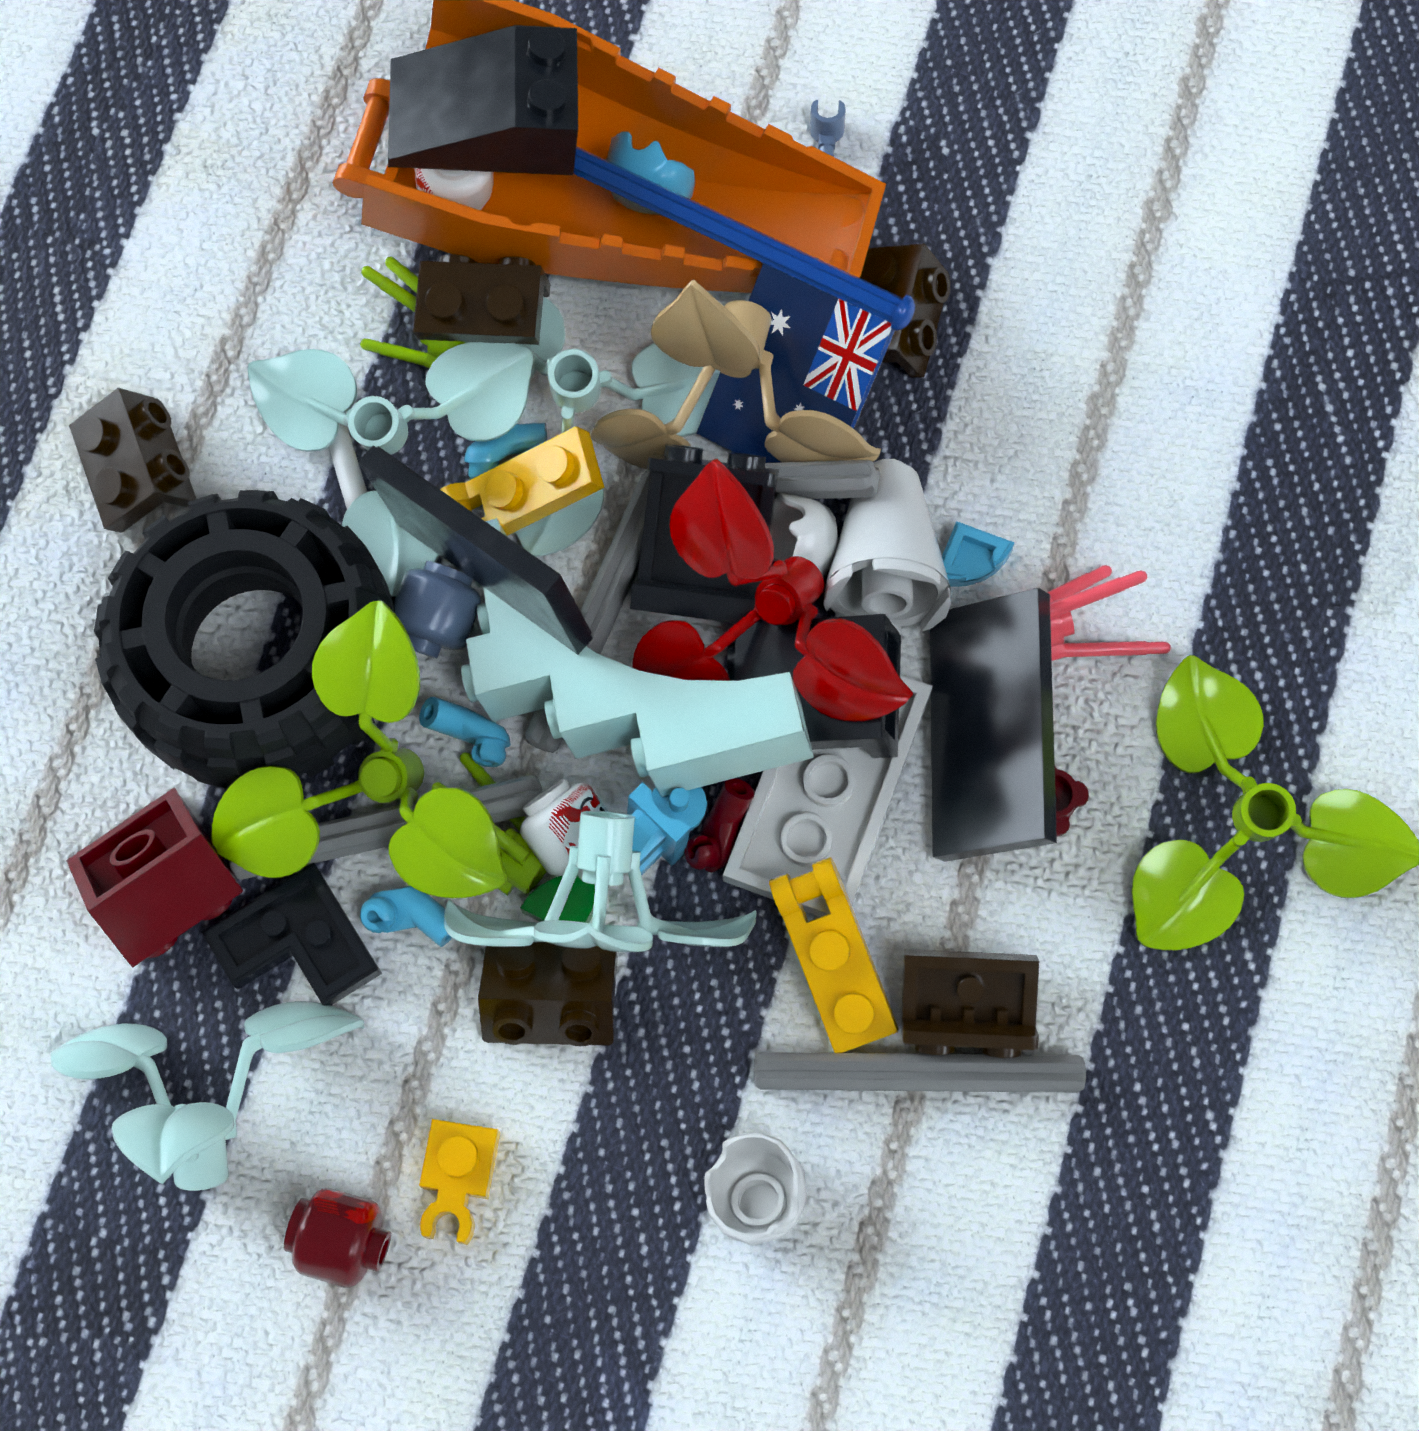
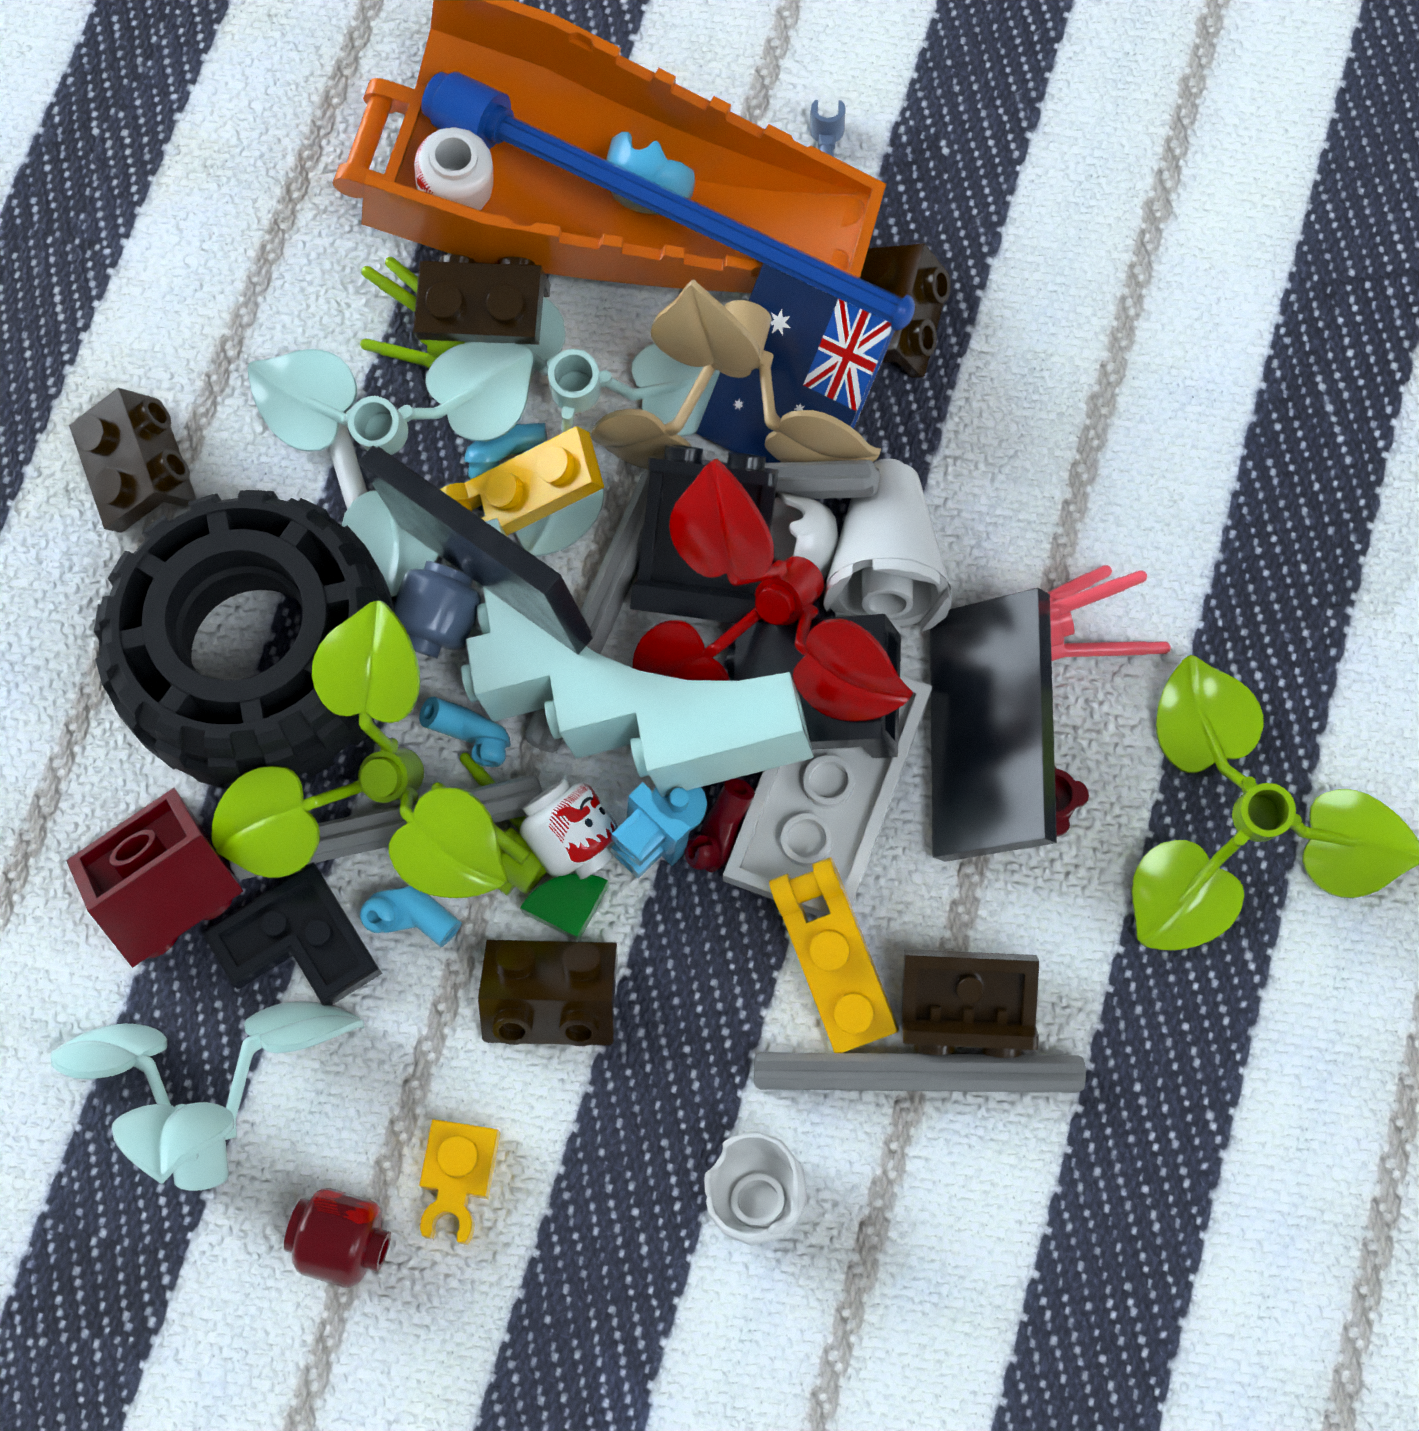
black slope [388,25,578,176] -> none
light aqua plant [444,811,757,952] -> none
medium azure tile [942,521,1015,587] -> none

